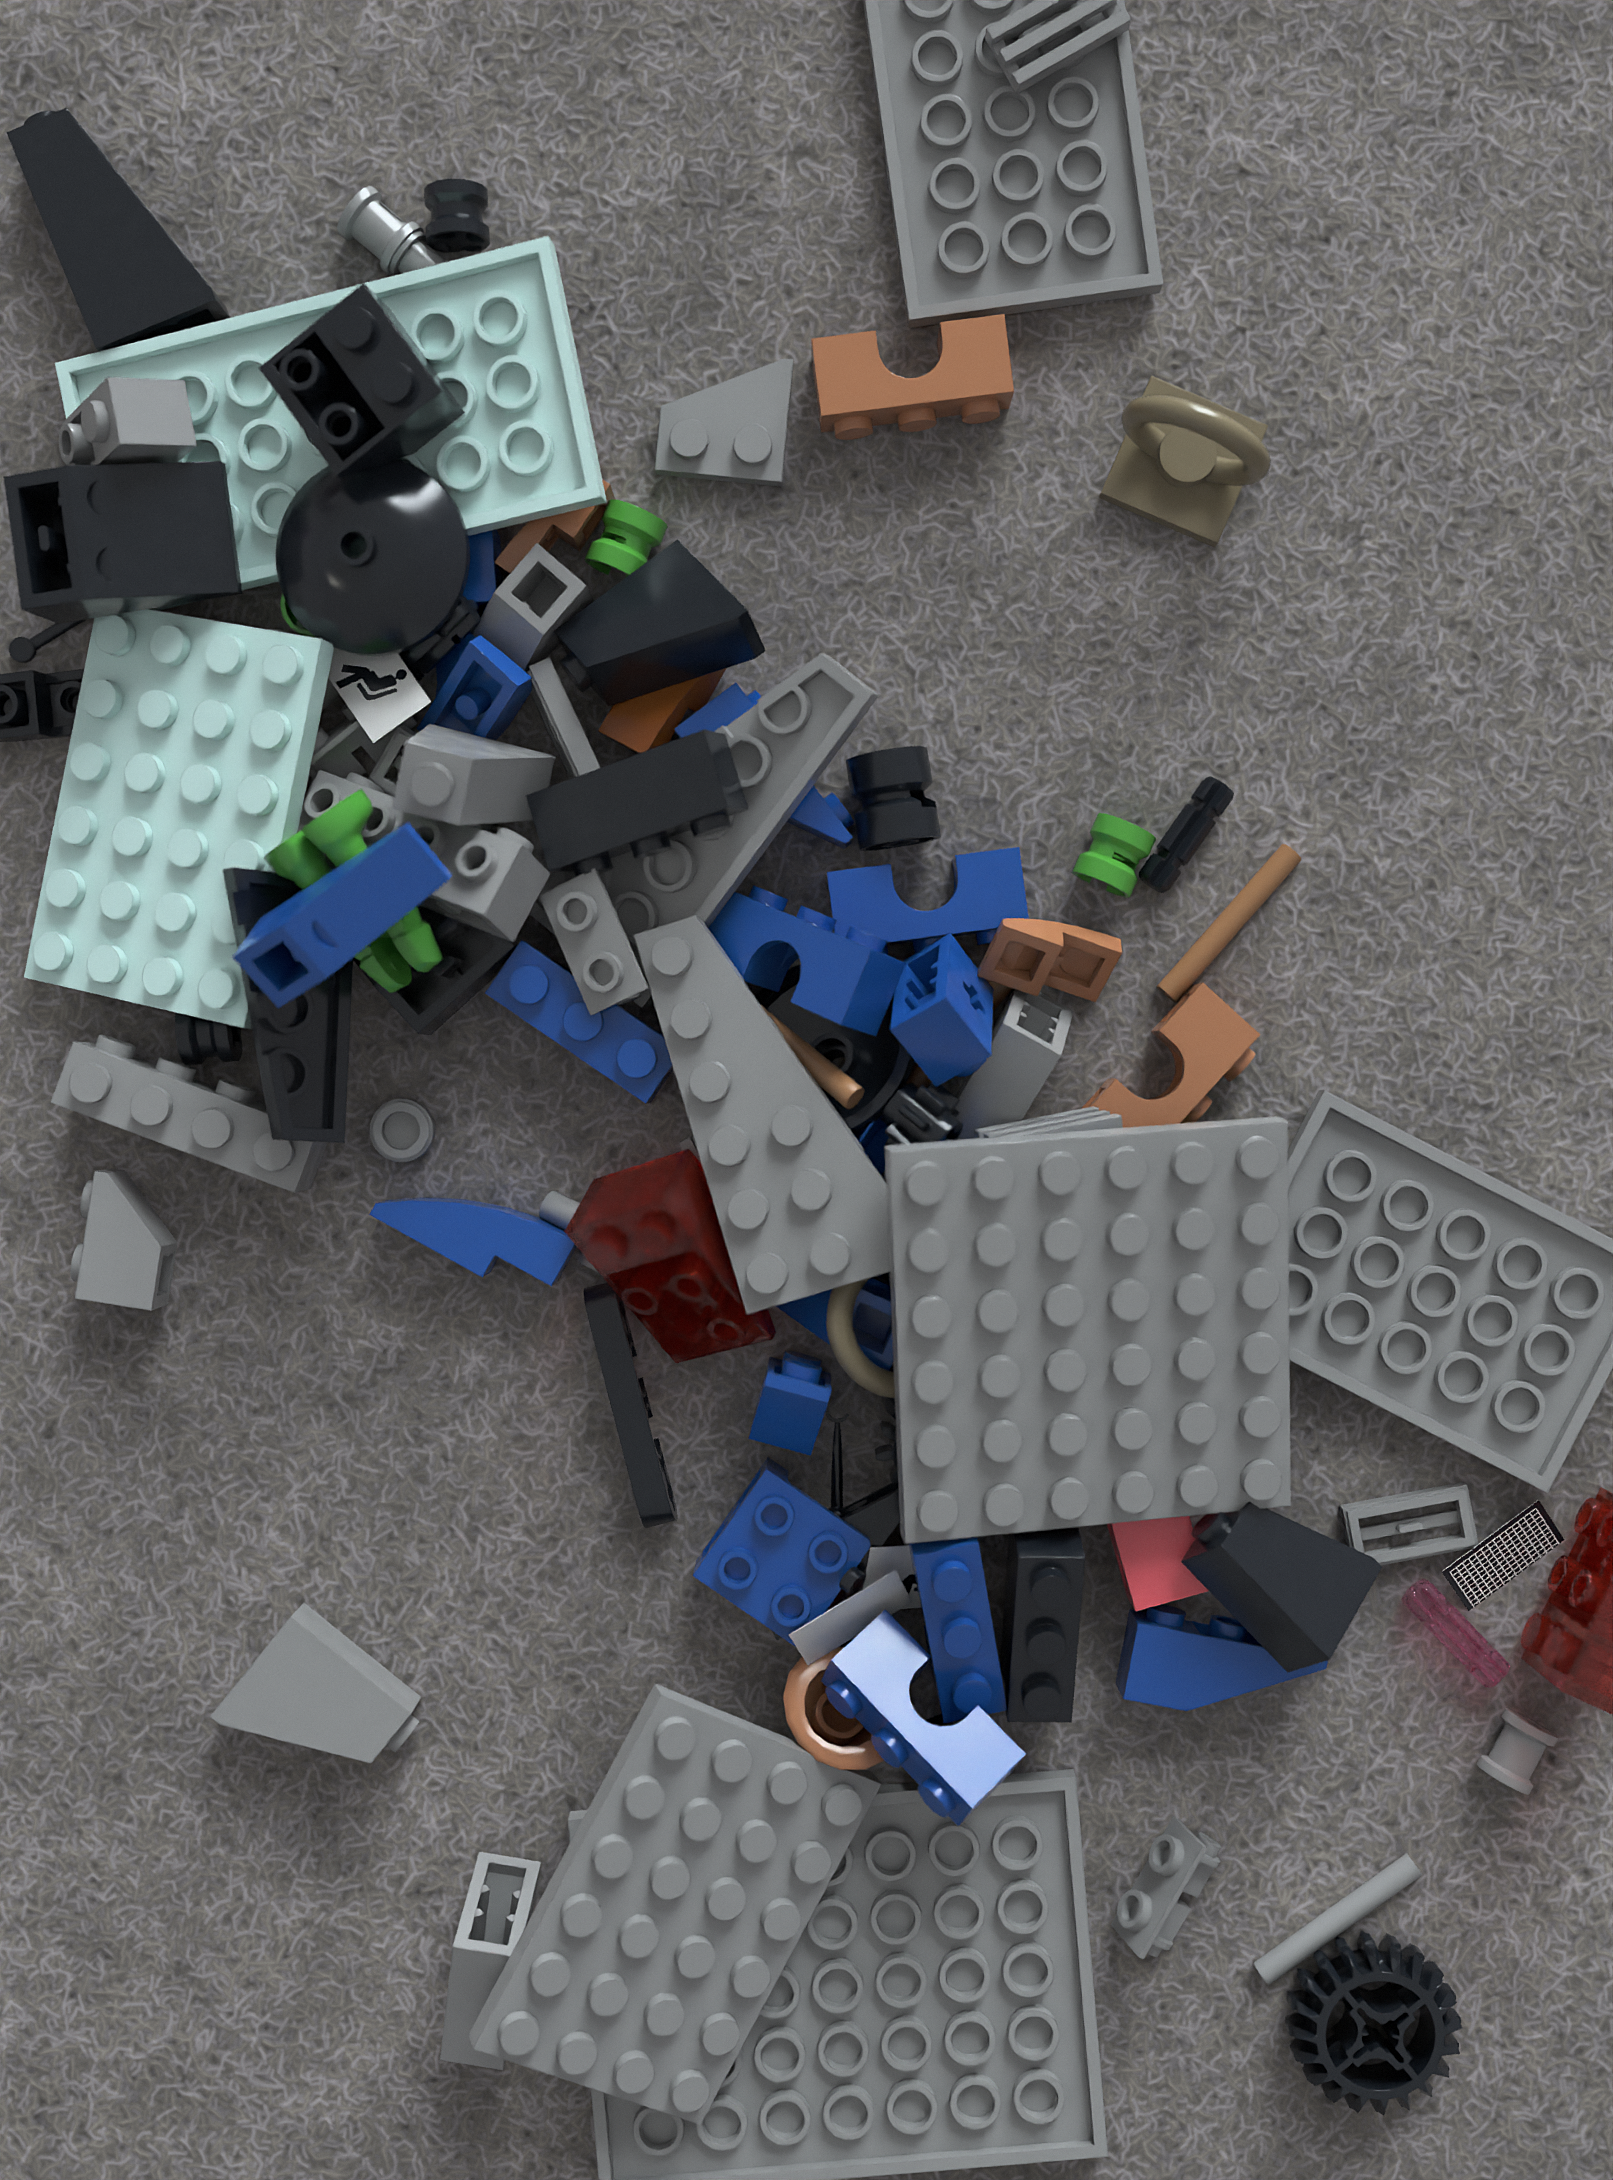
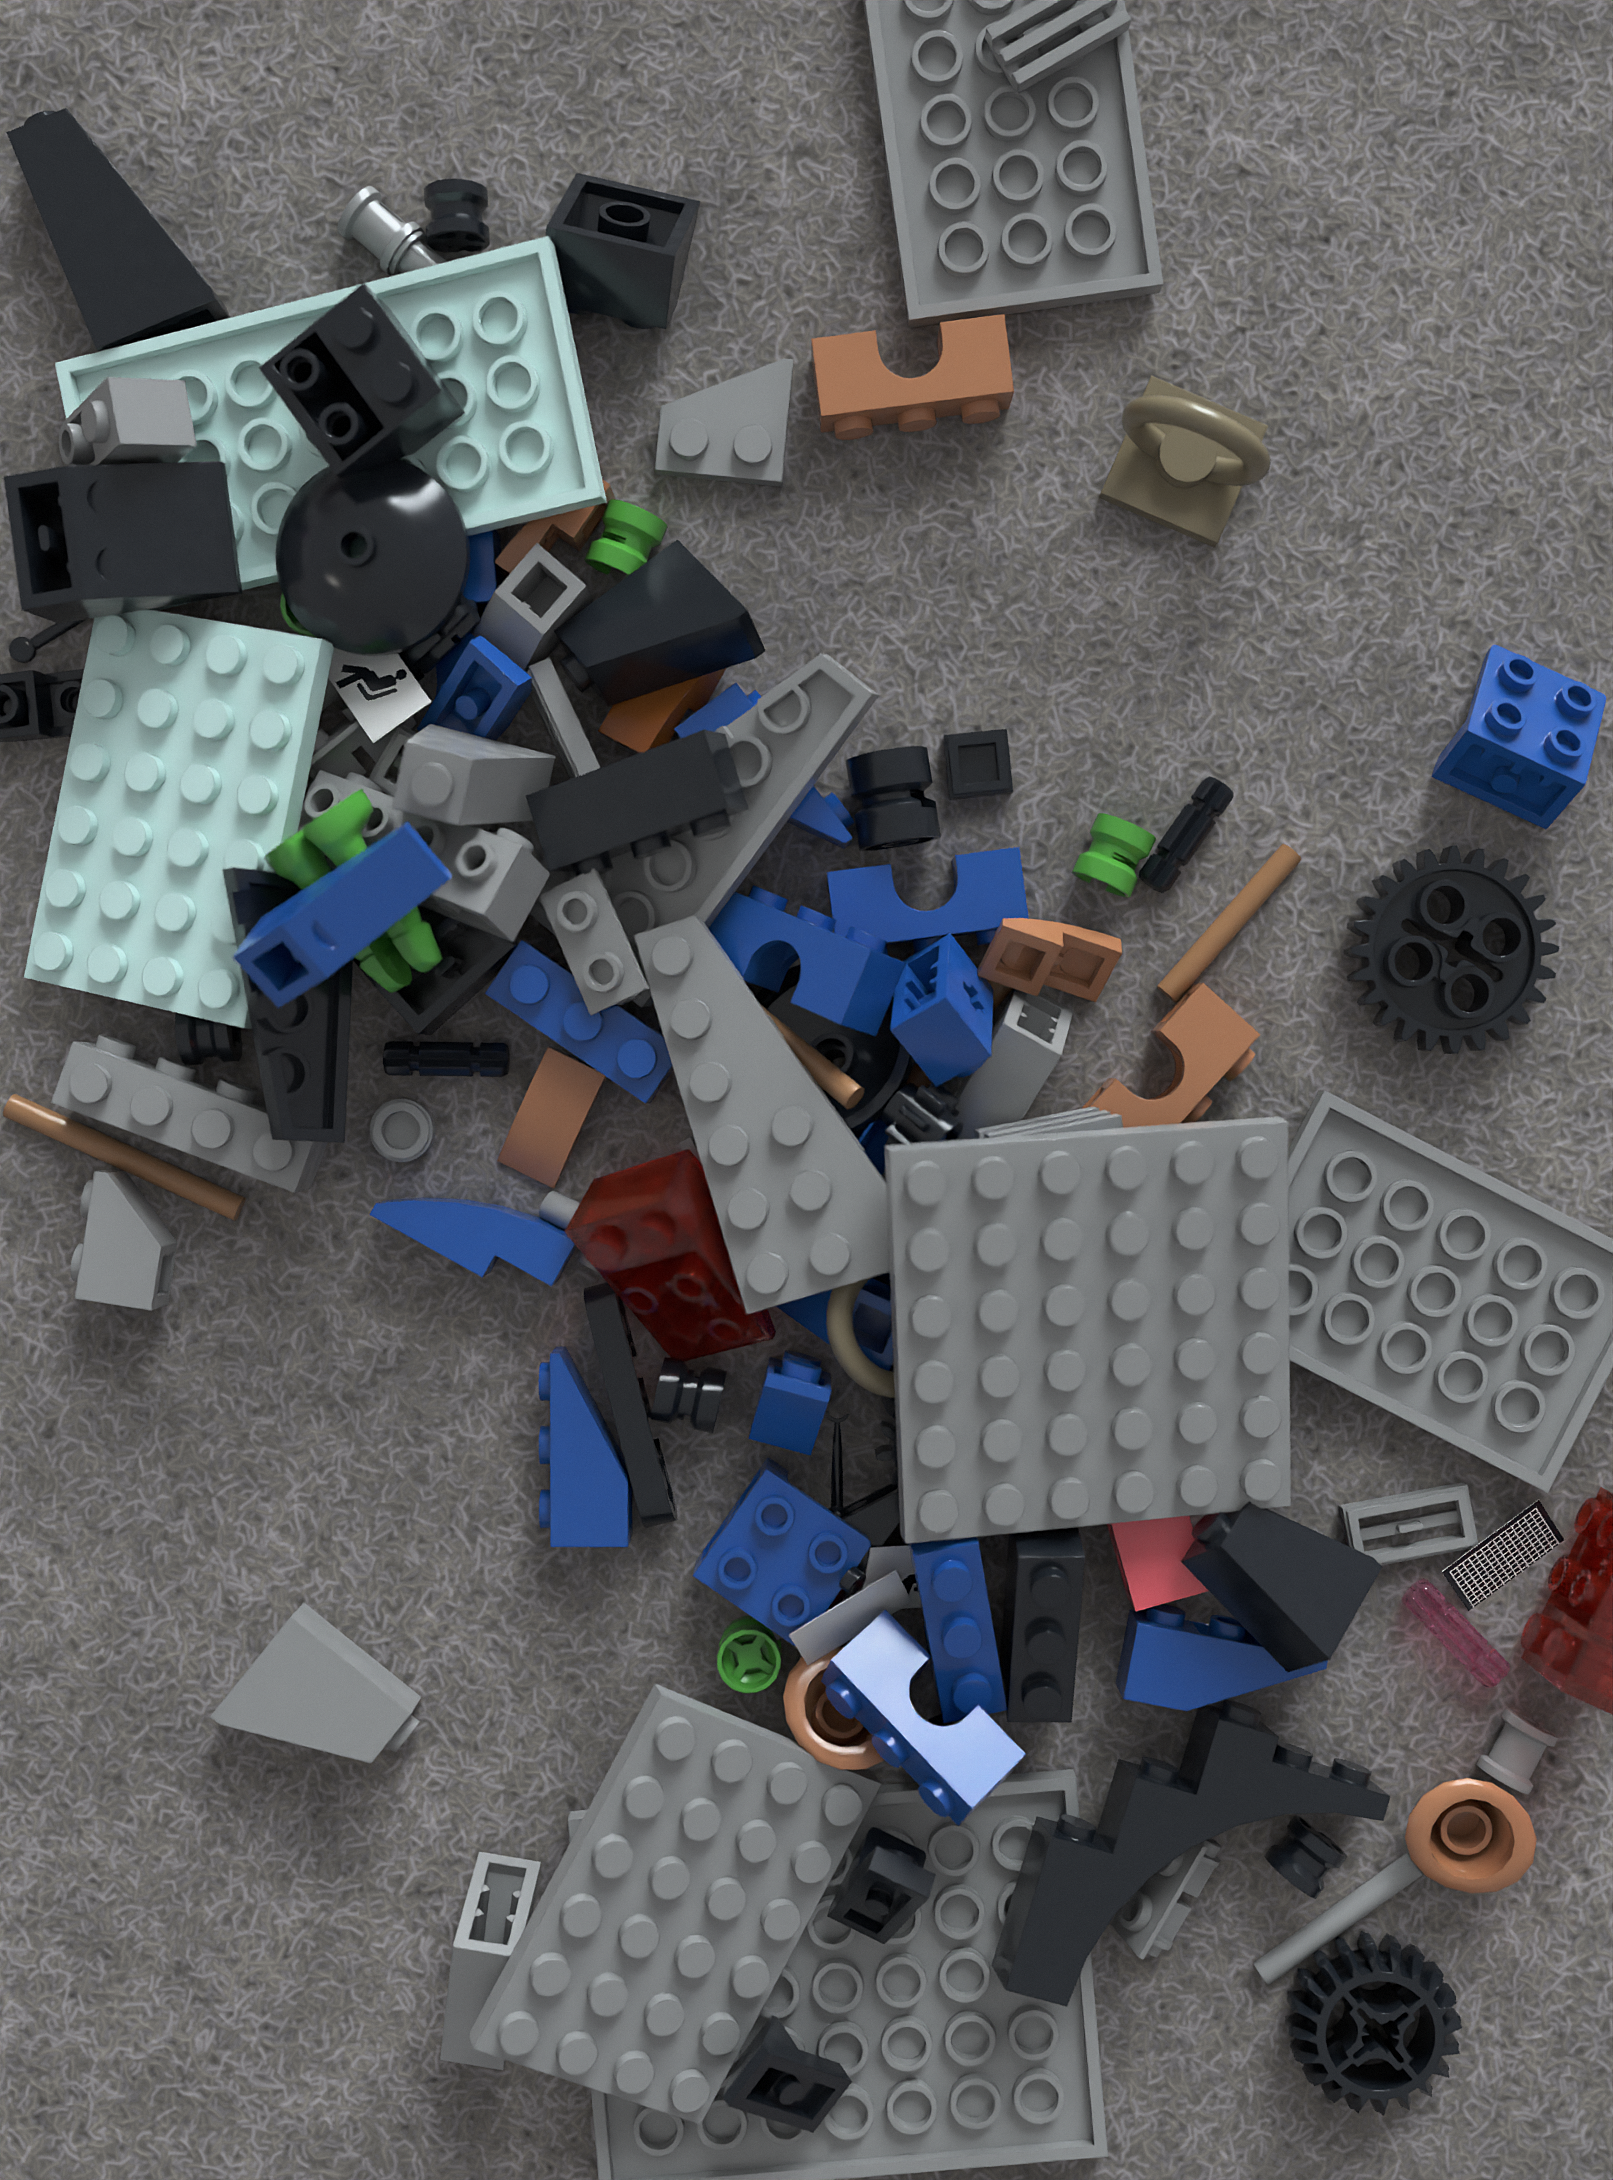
none -> medium nougat bar [3,1094,246,1221]
none -> black axle [383,1041,510,1077]
none -> nougat slope [497,1047,607,1188]
none -> blue slope [539,1347,632,1547]
none -> black slope [546,173,700,329]
none -> black wheel [651,1357,727,1434]
none -> bright green wheel [717,1616,782,1693]
none -> black slope [723,2015,852,2133]
none -> black slope [827,1827,936,1944]
none -> black tile [943,729,1013,800]
none -> black arch [992,1700,1391,2007]
none -> black wheel [1265,1815,1347,1899]
none -> black gear [1344,845,1559,1054]
none -> nougat hat [1405,1778,1537,1894]
none -> blue bracket [1431,645,1606,829]

